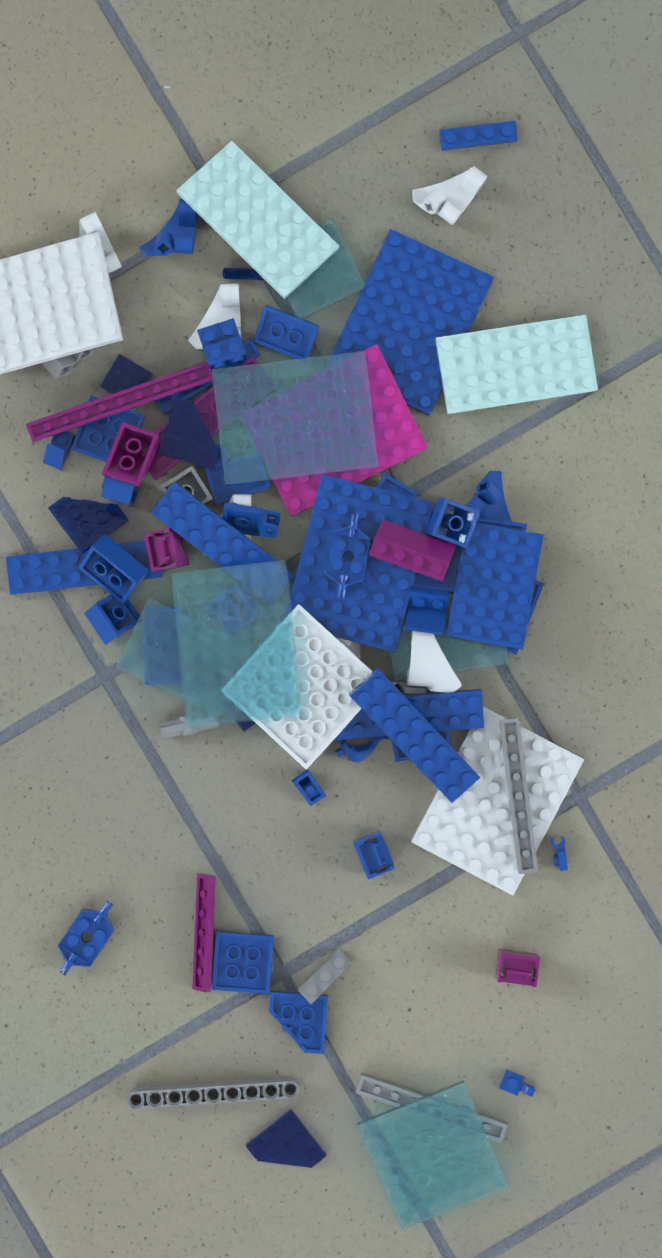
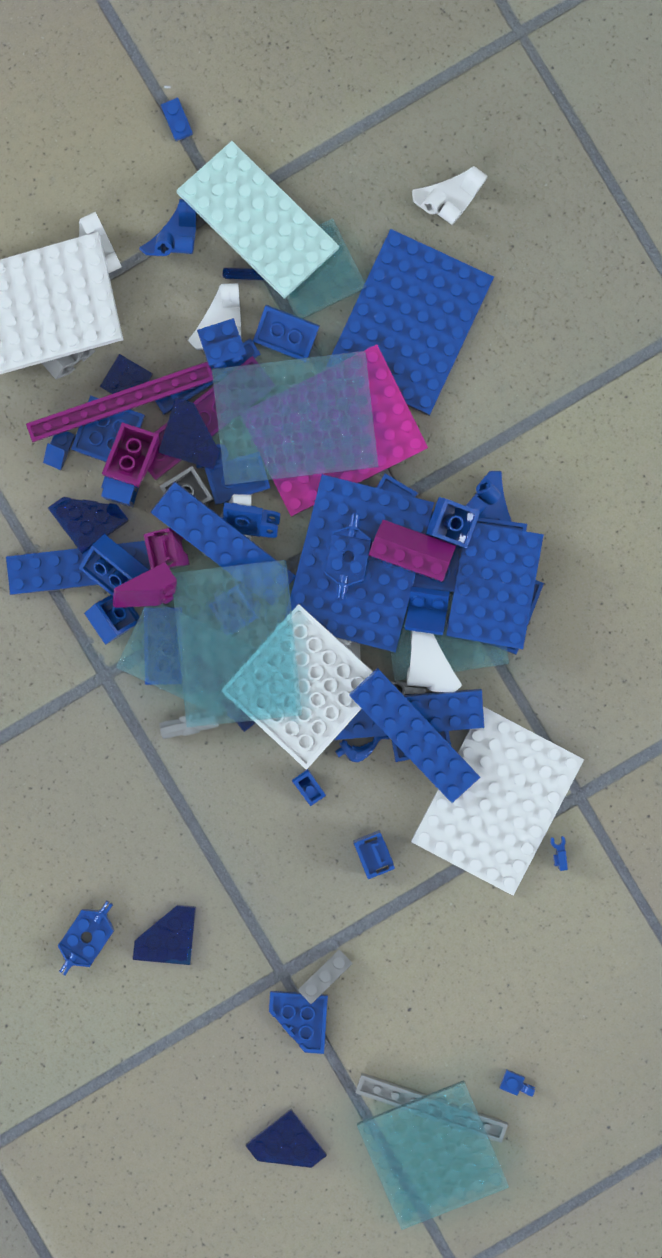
light grey beam [127,1077,299,1109] -> none
magenta plate [192,873,216,992] -> none
blue plate [212,931,274,994] -> none
light aqua plate [435,315,598,415] -> none
blue plate [439,121,518,151] -> none
magenta piece [495,949,540,987] -> none
light grey plate [499,718,538,874] -> none
none -> magenta slope [113,562,177,608]
none -> clear blue plate [133,905,196,965]
none -> blue plate [161,98,193,142]

